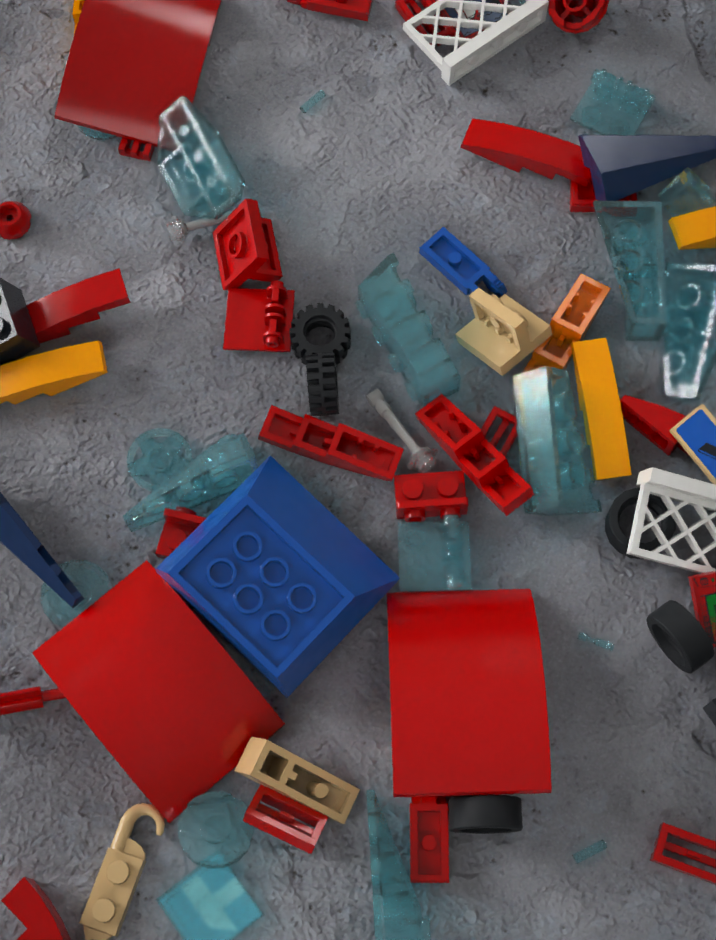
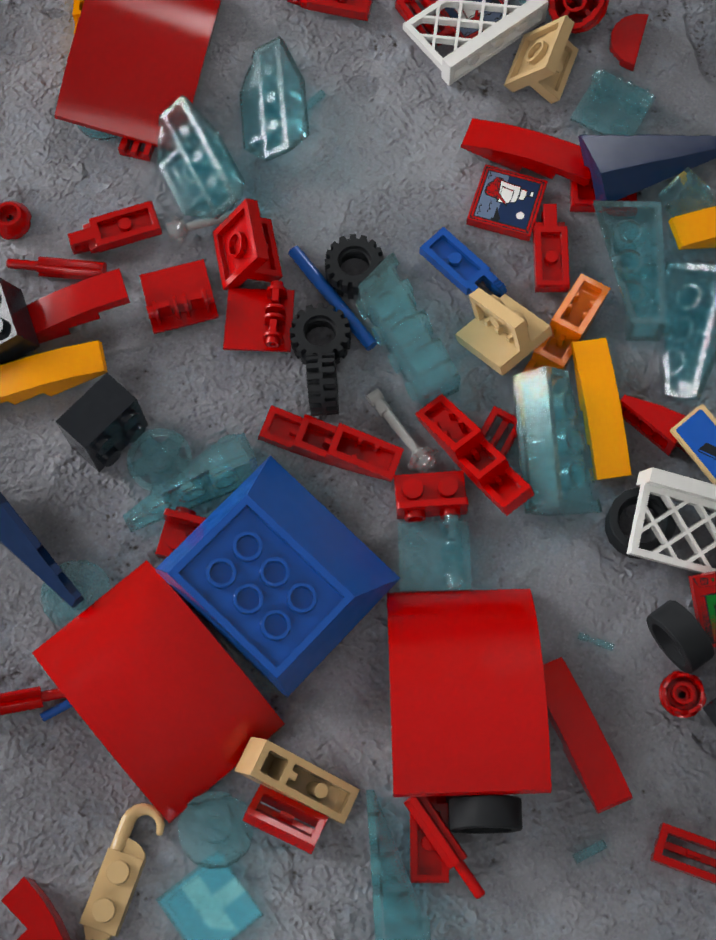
none -> red axle [6,256,107,280]
none -> blue piece [40,699,73,722]
none -> black brick [56,373,148,472]
none -> red hinge [67,201,163,255]
none -> red hinge [139,259,219,334]
none -> clear light blue wedge [240,36,310,162]
none -> blue bar [288,246,377,351]
none -> black tyre [325,234,385,299]
none -> red axle [404,797,485,899]
none -> tile [466,164,548,241]
none -> tan bracket [504,15,579,104]
none -> red hinge [533,204,570,292]
none -> red slope [543,657,632,814]
none -> red tile [609,13,649,71]
none -> red plate [659,671,706,718]

